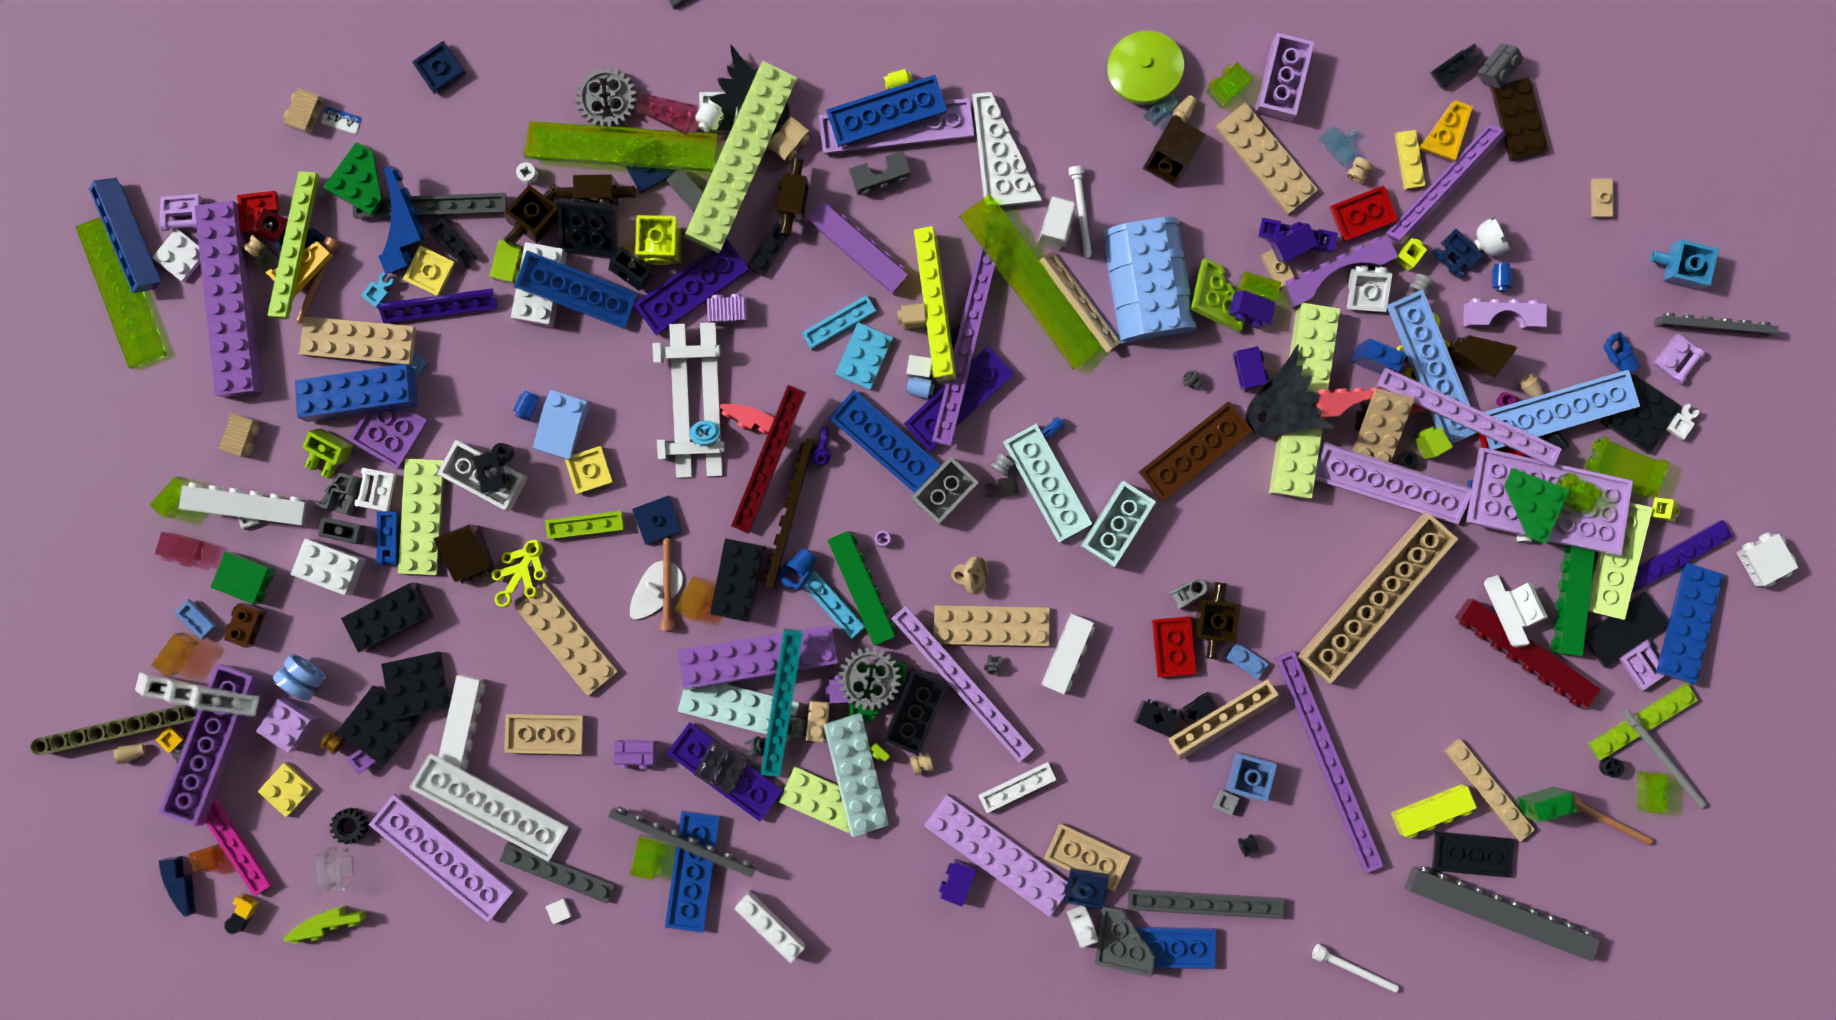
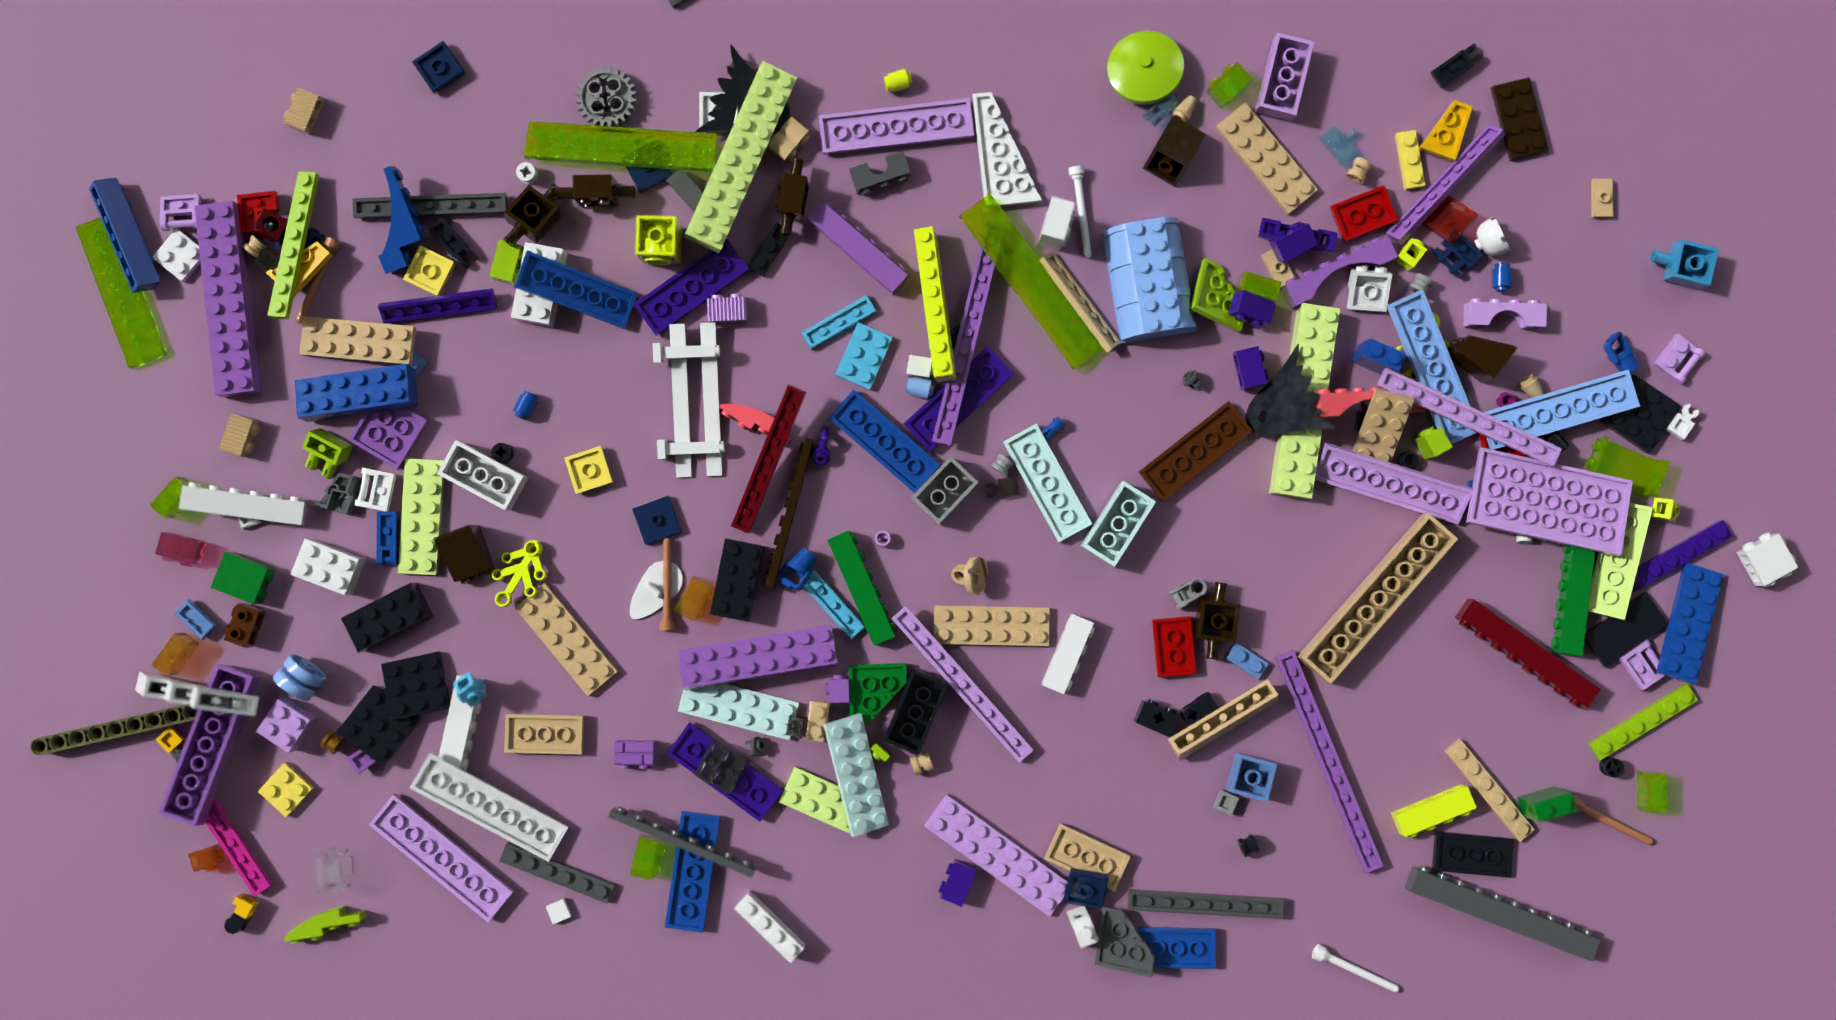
tan cone [113,744,147,765] -> none
dark blue slope [158,856,196,917] -> none
dark grey brick [318,517,367,544] -> none
sticker [321,107,361,133] -> none
green plate [323,142,383,217] -> none
black tyre [329,808,369,845] -> none
medium azure plate [361,272,395,308] -> none
black brick [473,450,510,495] -> none
light blue slope [533,390,589,460] -> none
lime plate [545,511,625,539] -> none
black plate [557,198,618,258] -> none
black brick [608,247,653,291] -> none
clear pink wing [636,93,697,135] -> none
medium azure gear [689,421,720,447] -> none
white head [695,101,724,132] -> none
teal plate [761,628,803,777] -> none
blue plate [826,75,947,148] -> none
light grey gear [838,647,901,711] -> none
tan brick [897,303,926,329] -> none
white plate [978,762,1056,813] -> none
dark grey plate [984,655,1003,675] -> none
dark grey brick [1477,43,1524,88] -> none
white plate [1484,575,1548,647] -> none
green plate [1504,468,1570,544] -> none
clear neon green brick [1556,473,1602,515] -> none
light grey bar [1622,709,1706,808] -> none
dark grey plate [1655,313,1778,336] -> none
none -> medium azure brick [453,672,487,707]
none -> clear red plate [1422,195,1478,244]

